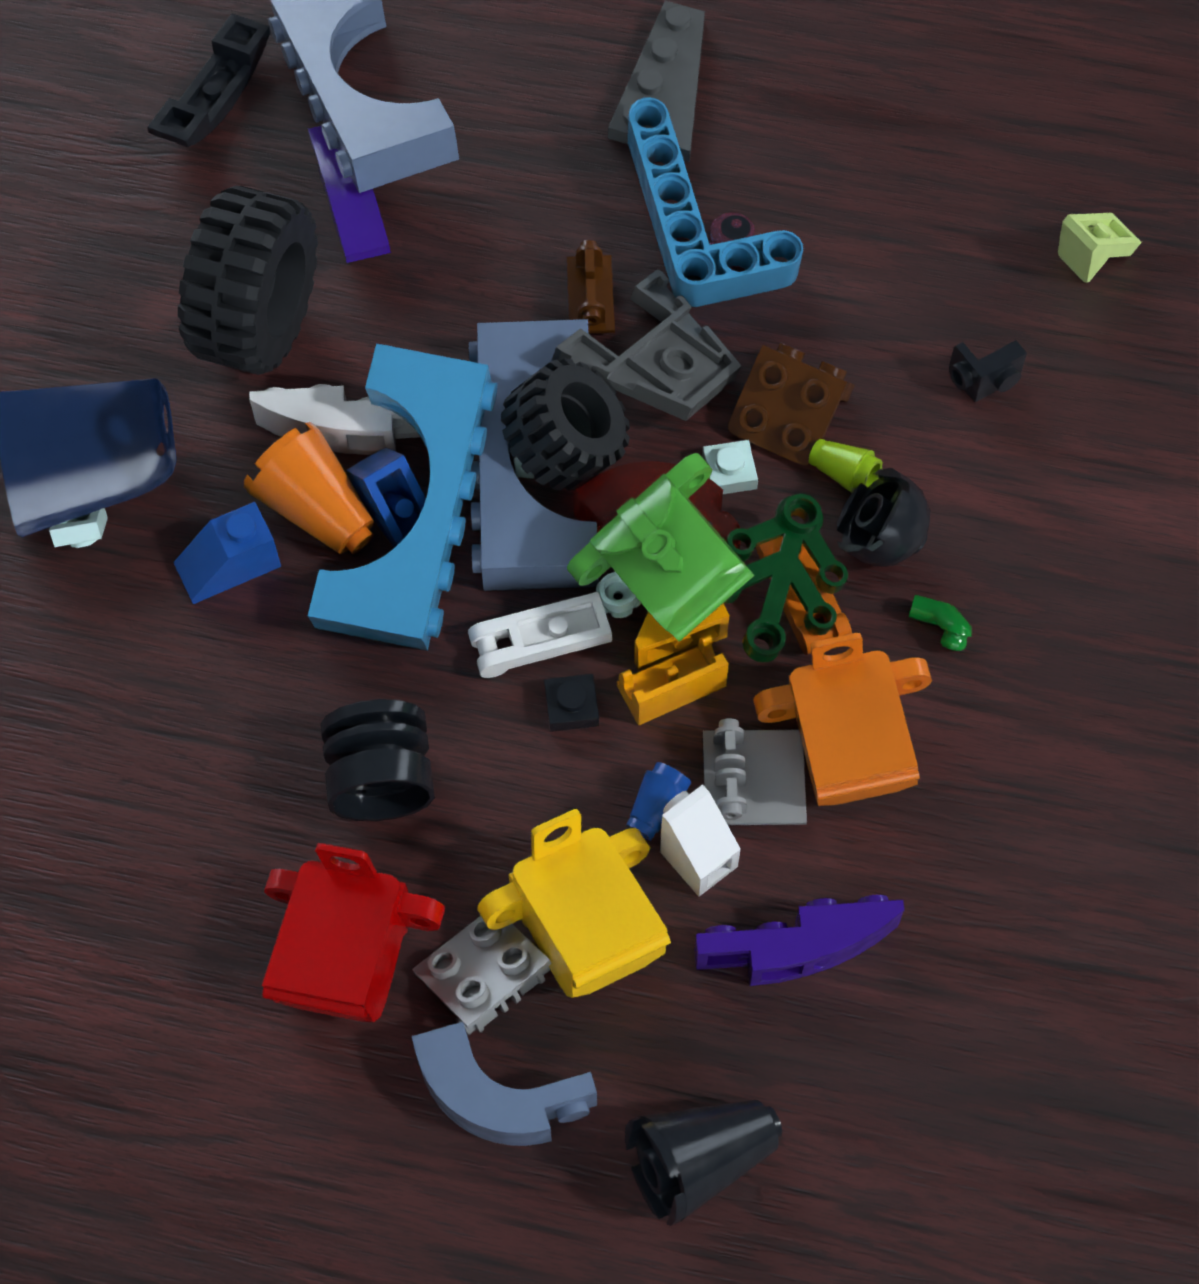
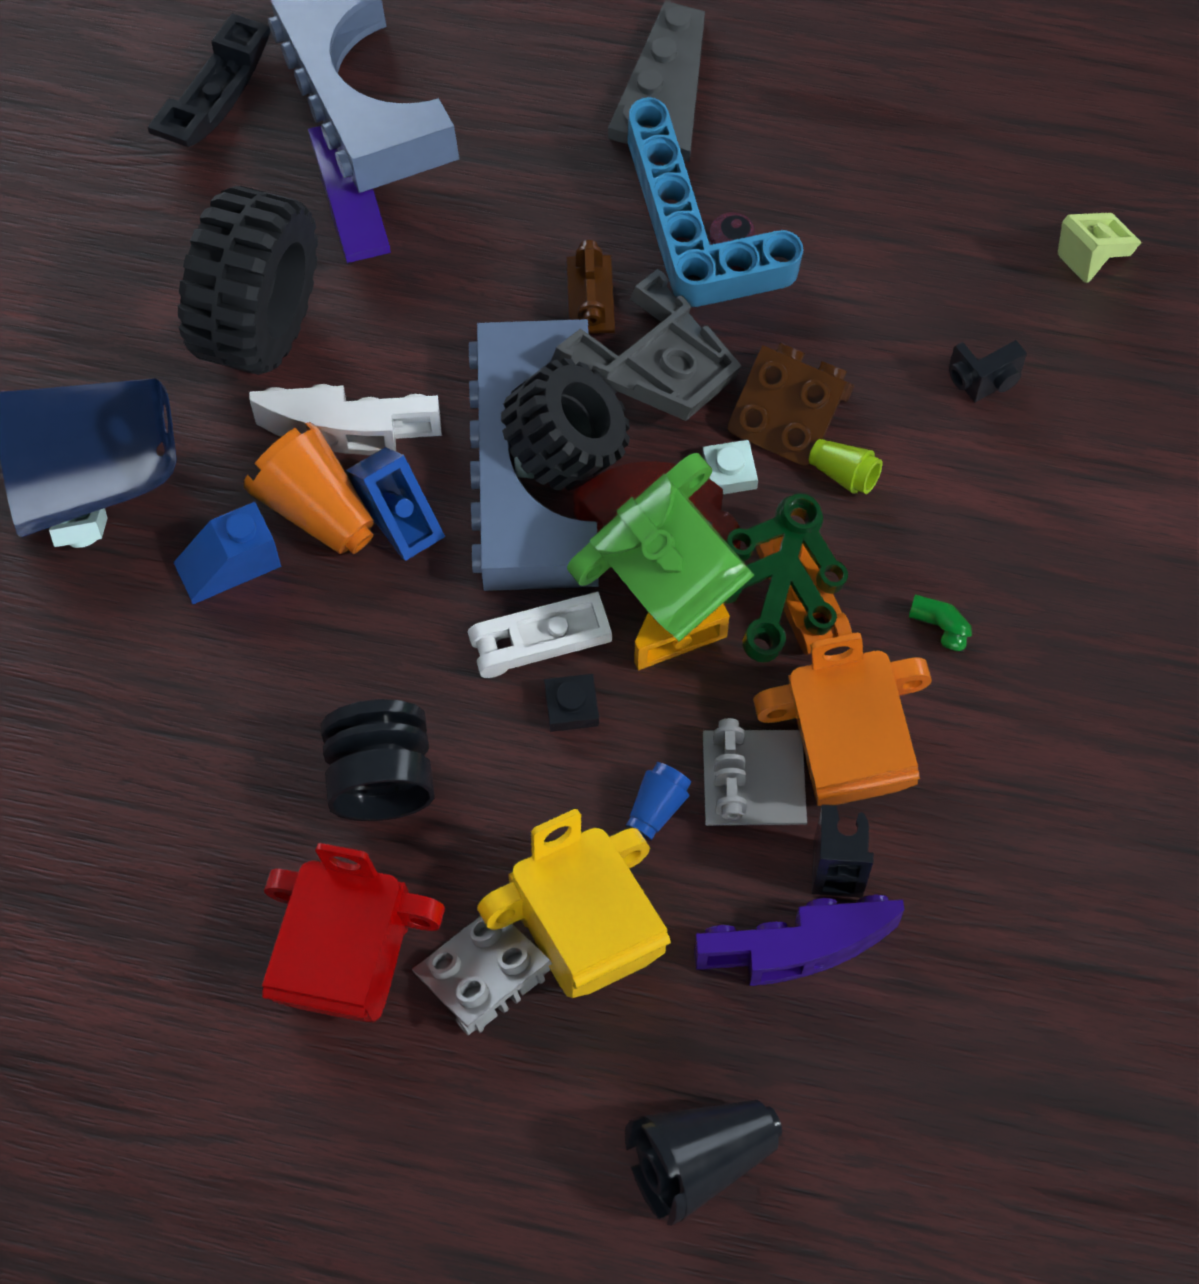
dark azure arch [307,343,497,651] -> none
sand blue arch [411,1022,597,1146] -> none
light aqua plate [596,572,641,618] -> none
light orange hinge [617,634,729,726] -> none
white slope [660,785,741,897] -> none
black cylinder [836,468,931,567] -> none
none -> black hinge [811,804,874,898]

